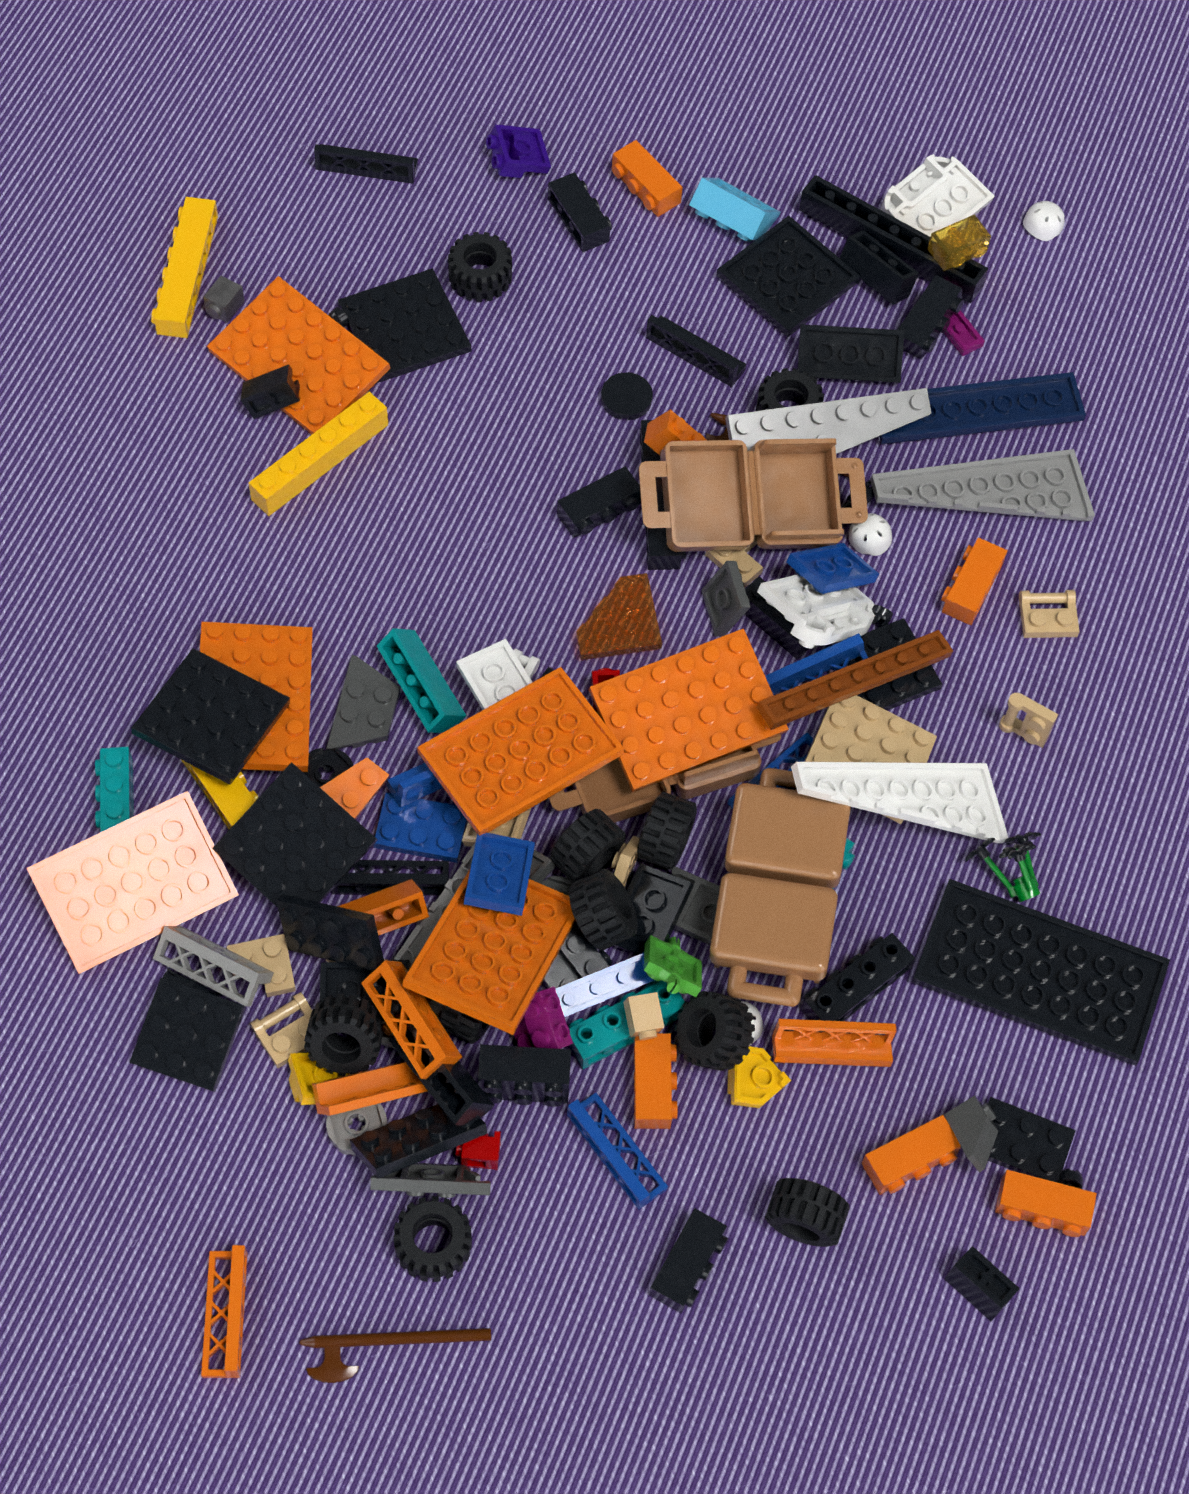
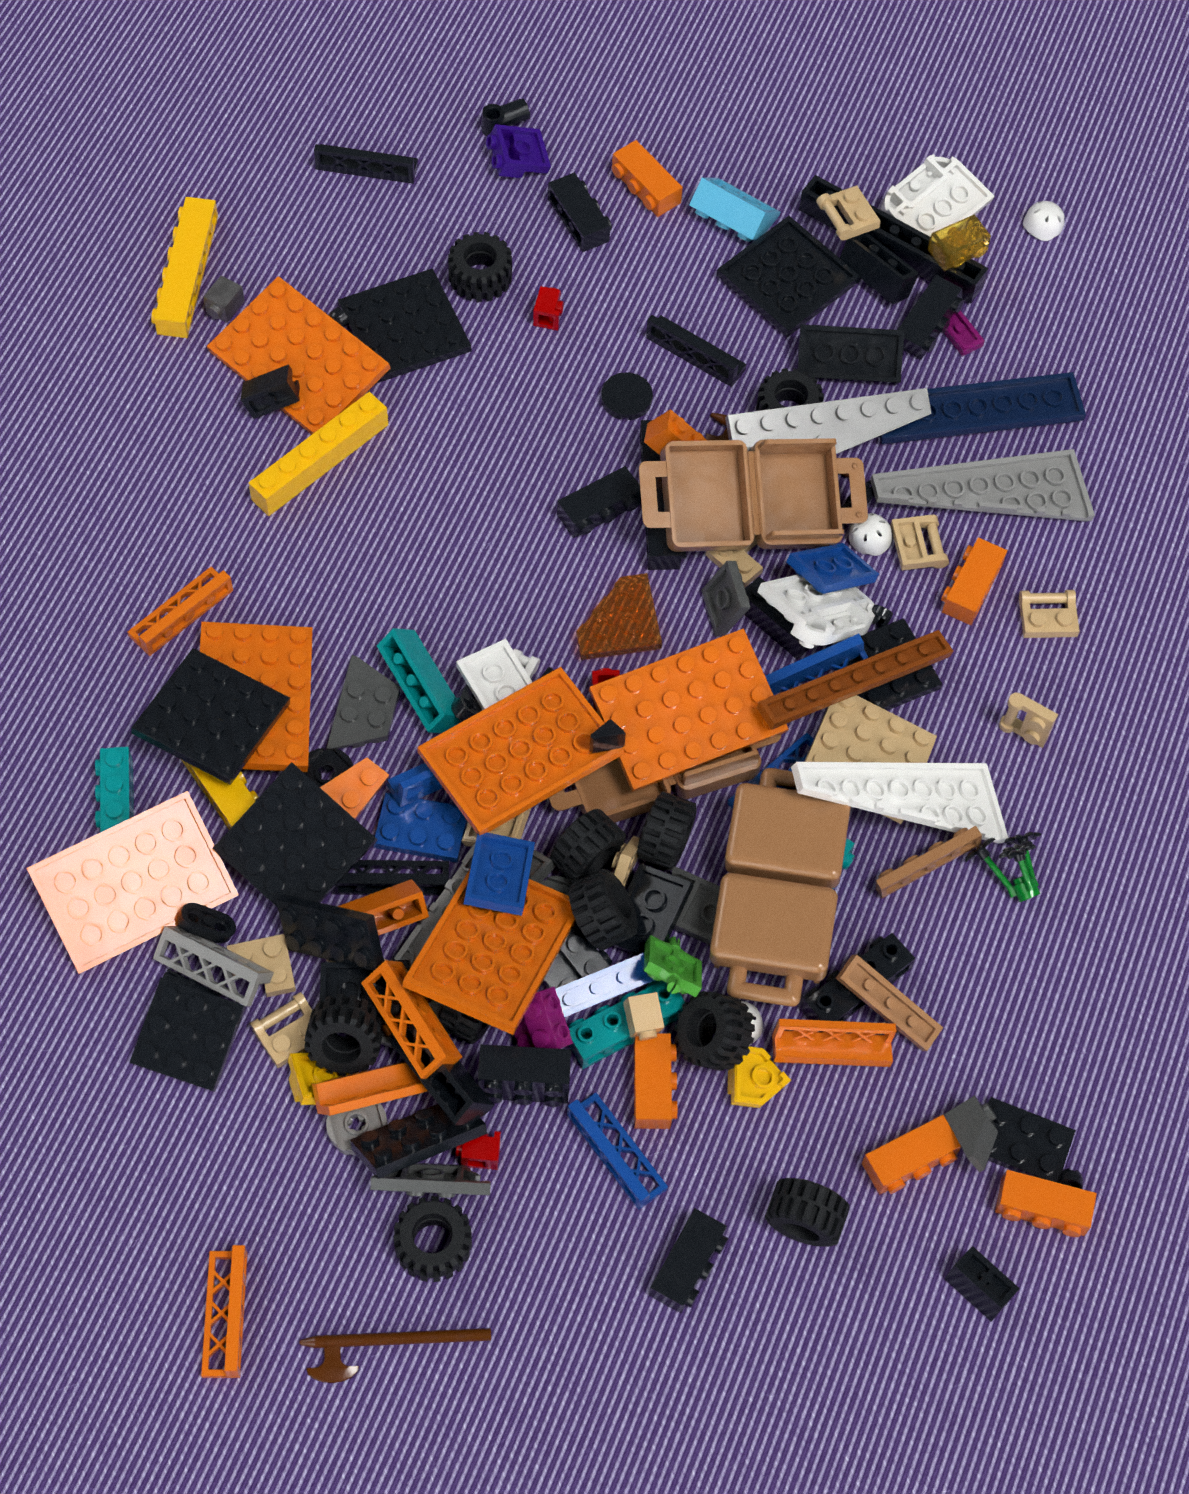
black plate [912,879,1170,1066] -> none
none -> orange fence [127,567,233,656]
none -> black plate [177,902,236,943]
none -> black beam [451,685,481,722]
none -> black piece [481,98,530,136]
none -> red brick [533,286,564,331]
none -> black slope [590,720,626,753]
none -> tan plate [816,186,881,240]
none -> medium nougat plate [836,955,943,1051]
none -> medium nougat plate [876,826,982,898]
none -> tan plate [890,515,949,571]

